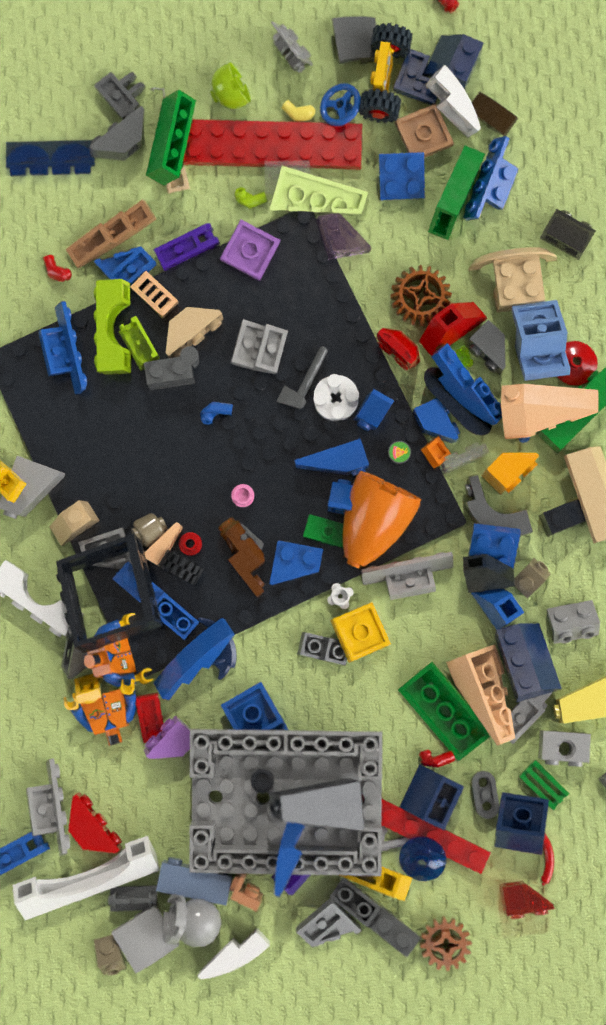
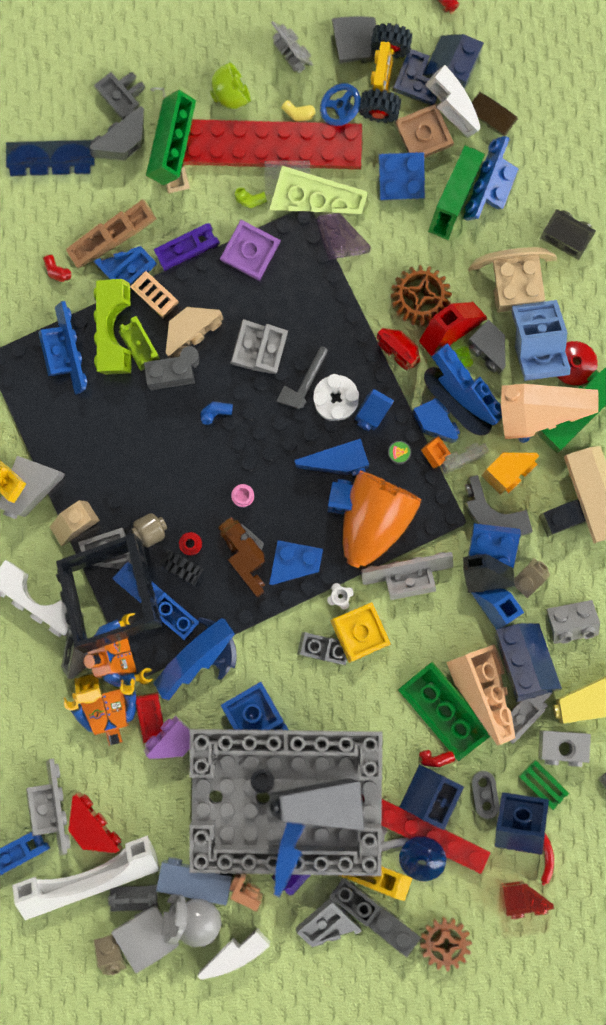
light nougat slope [145,522,183,567] -> none
green plate [303,514,343,548] -> none

